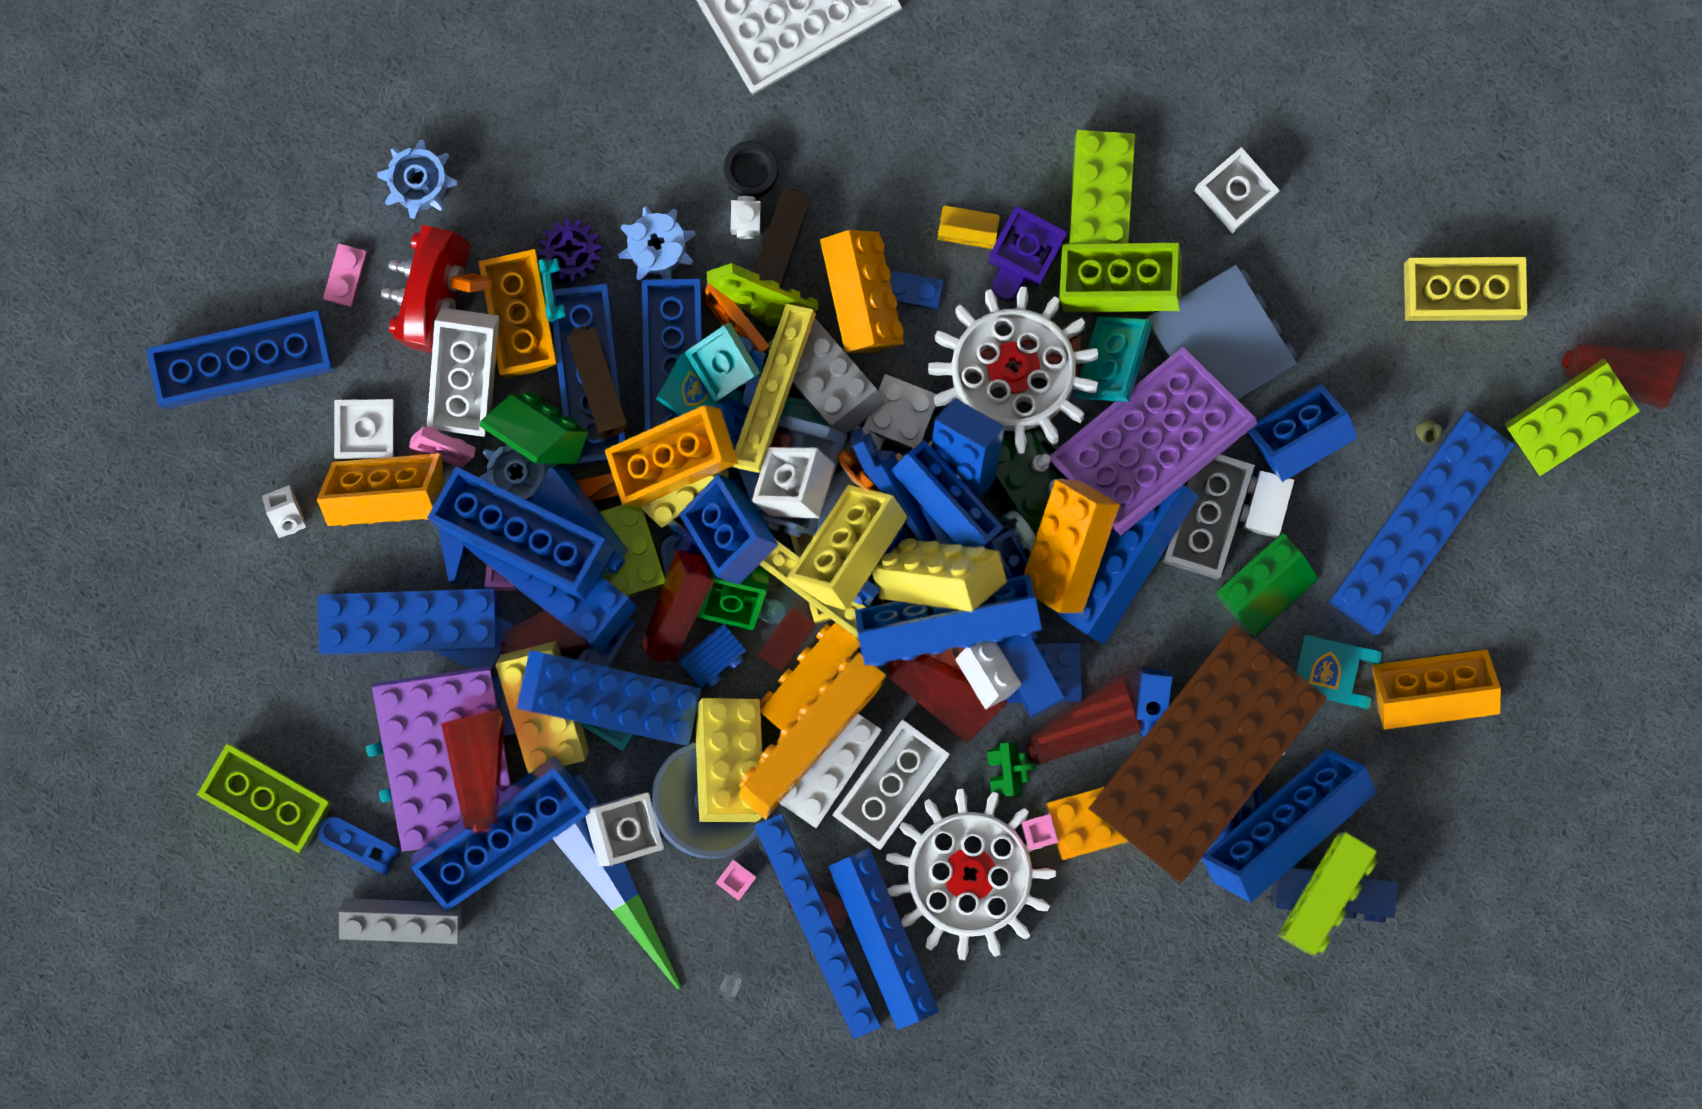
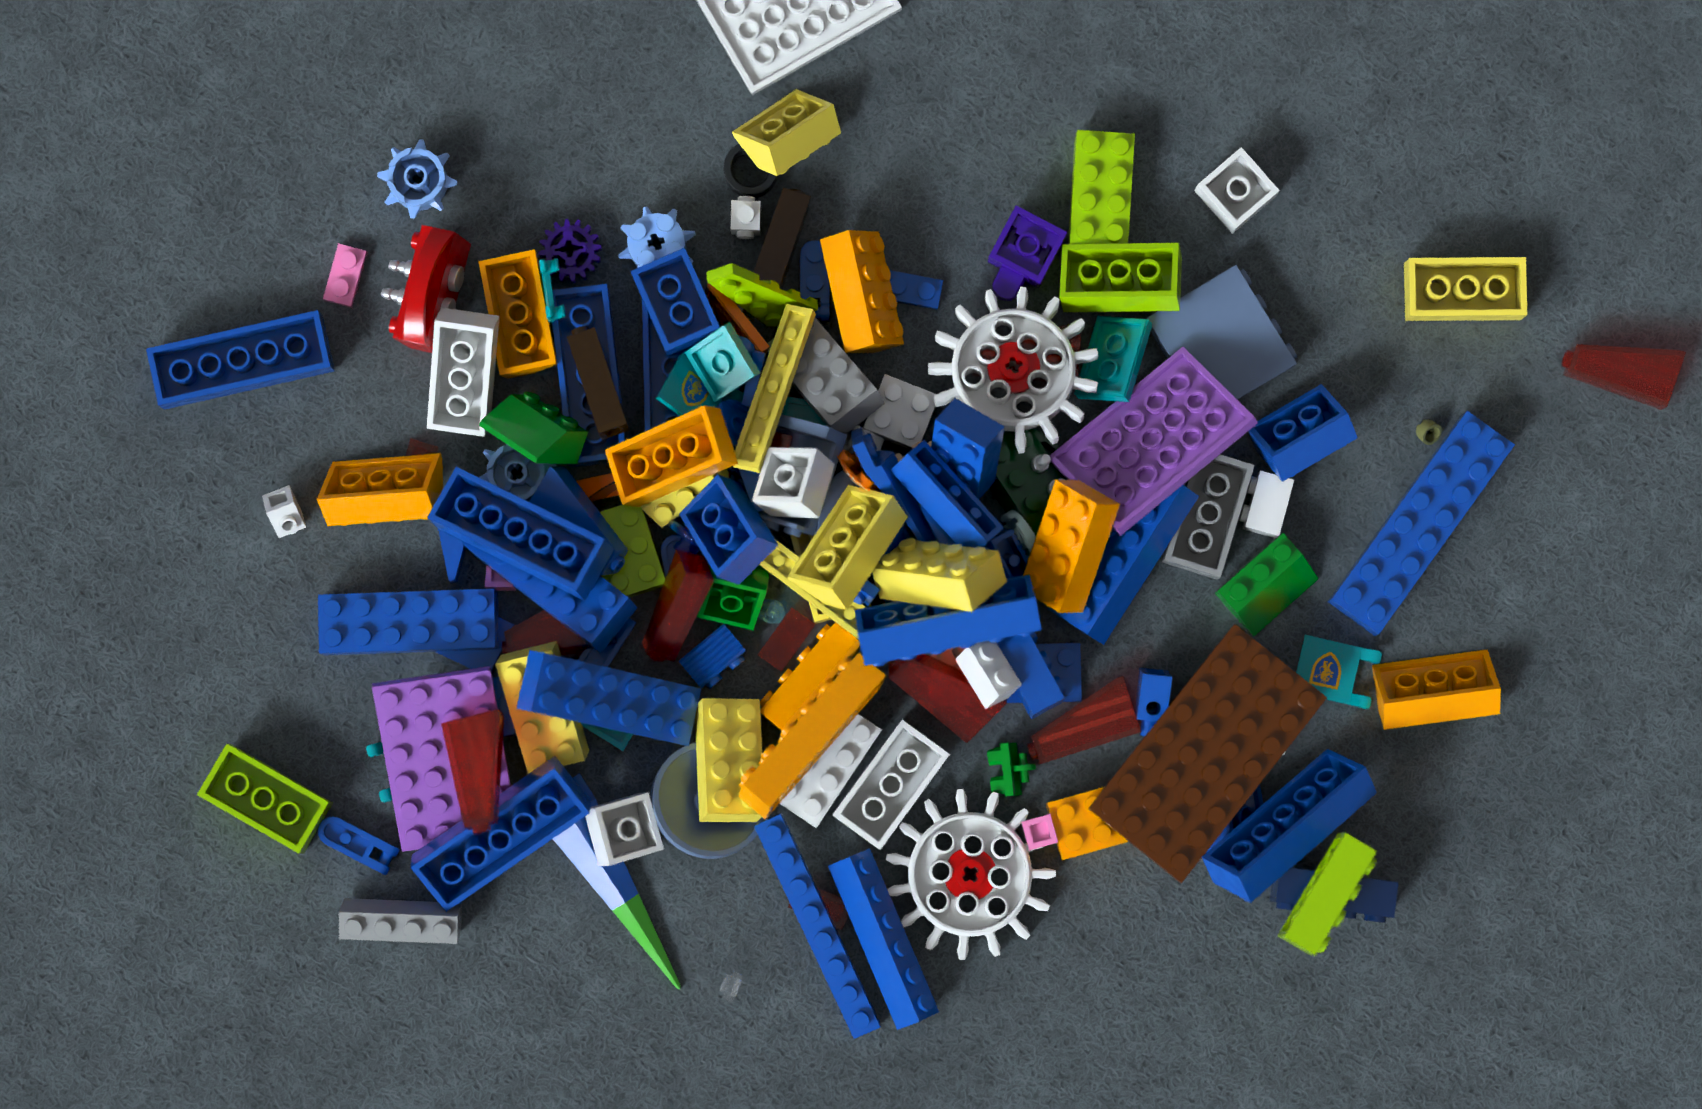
white plate [334,399,394,459] -> none
bright pink plate [409,426,476,468] -> none
orange tile [450,273,492,292] -> none
bright pink plate [716,860,757,901] -> none
yellow panel [937,206,1000,249] -> none
lime brick [1505,358,1640,476] -> none
none -> blue brick [631,247,720,356]
none -> light yellow slope [732,89,841,176]
none -> blue plate [800,240,829,321]

